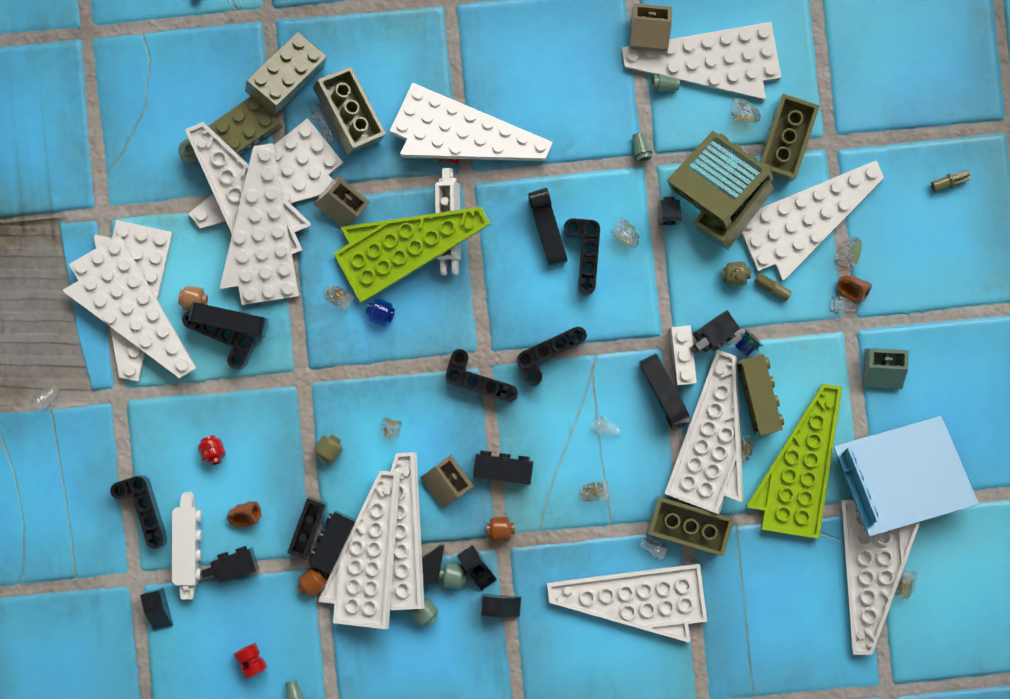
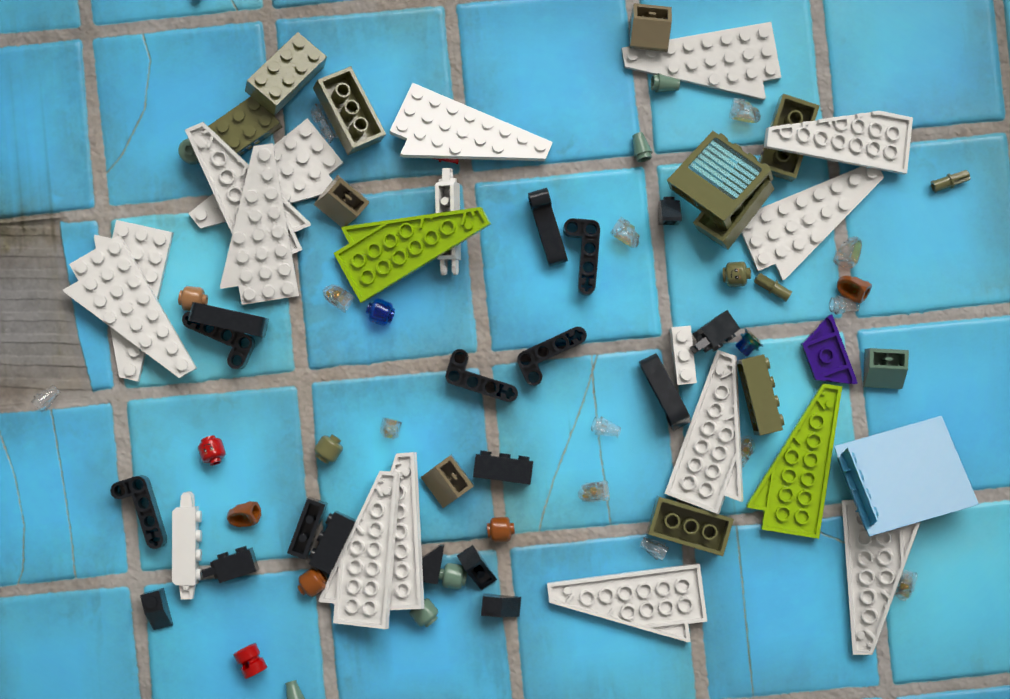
none -> white wing [764,111,913,175]
none -> dark purple wing [801,314,858,384]

